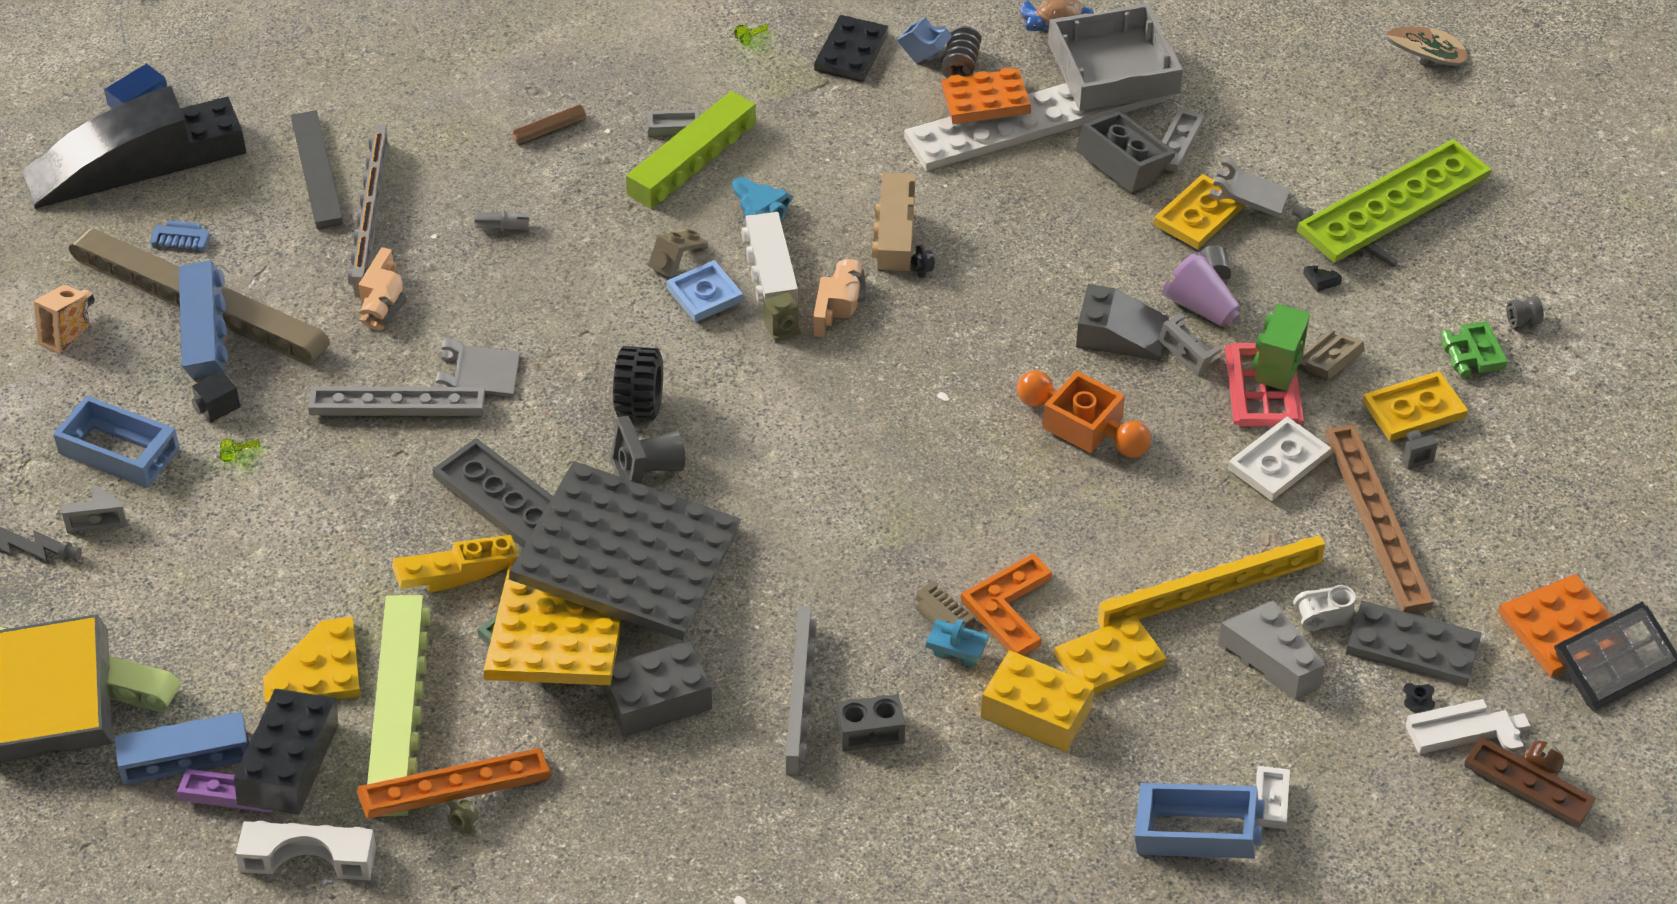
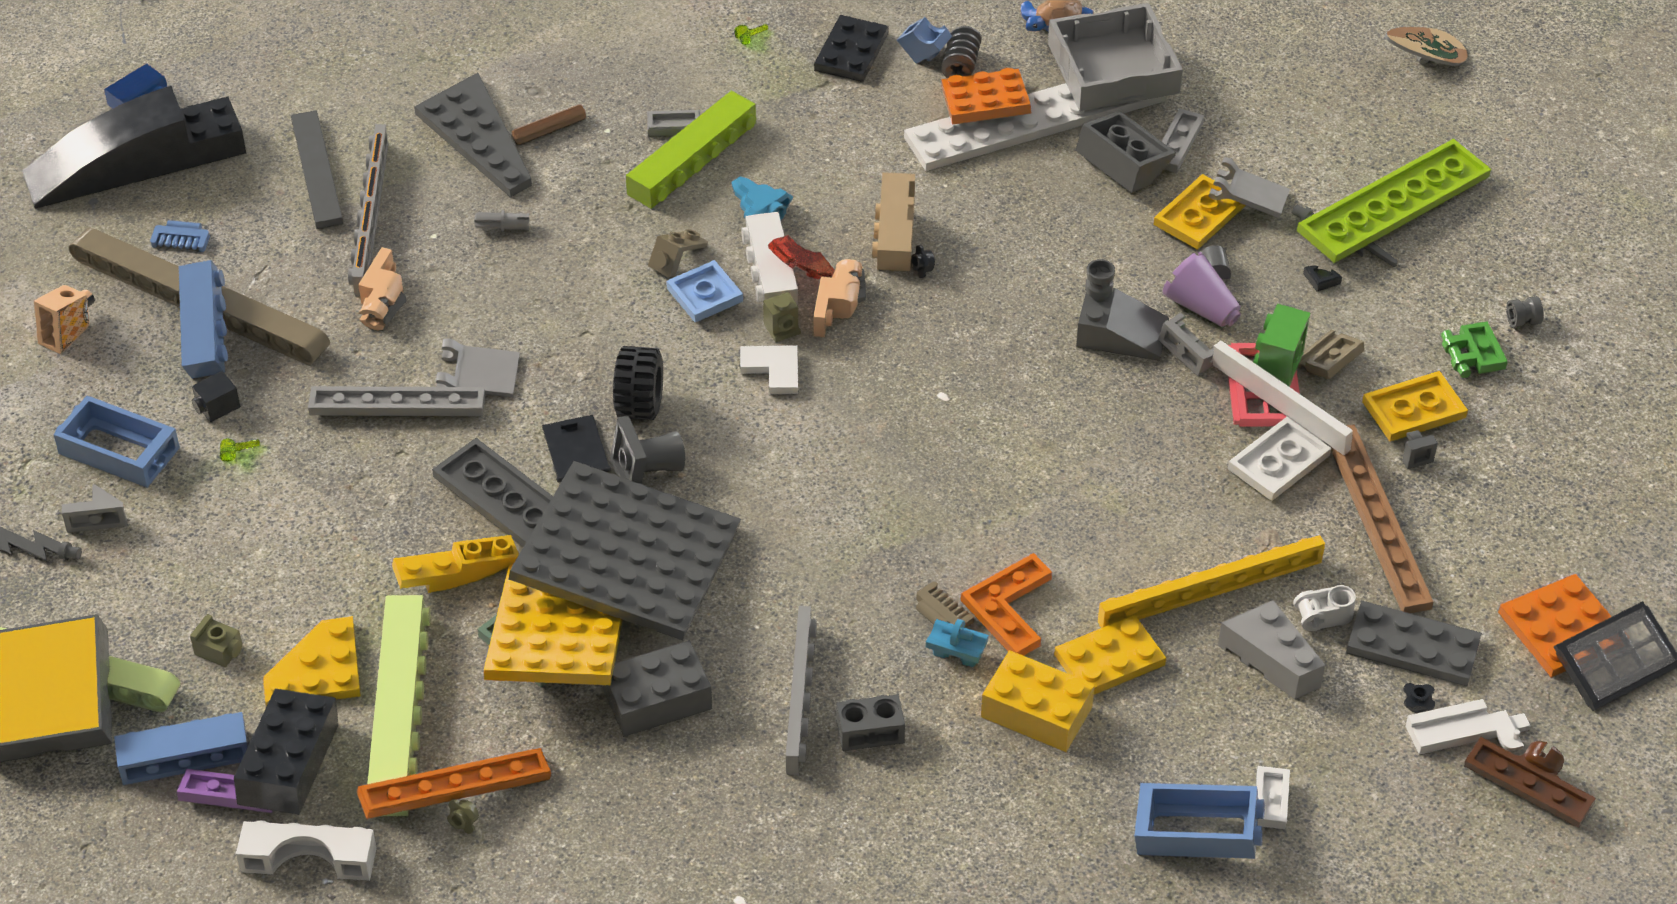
orange brick [1017,370,1152,458] -> none
none -> olive brick [190,614,243,667]
none -> dark grey wing [414,73,532,198]
none -> black container [542,415,611,483]
none -> white tile [740,346,798,394]
none -> clear red tile [767,235,835,280]
none -> dark grey wheel [1085,259,1115,299]
none -> white tile [1213,340,1353,455]

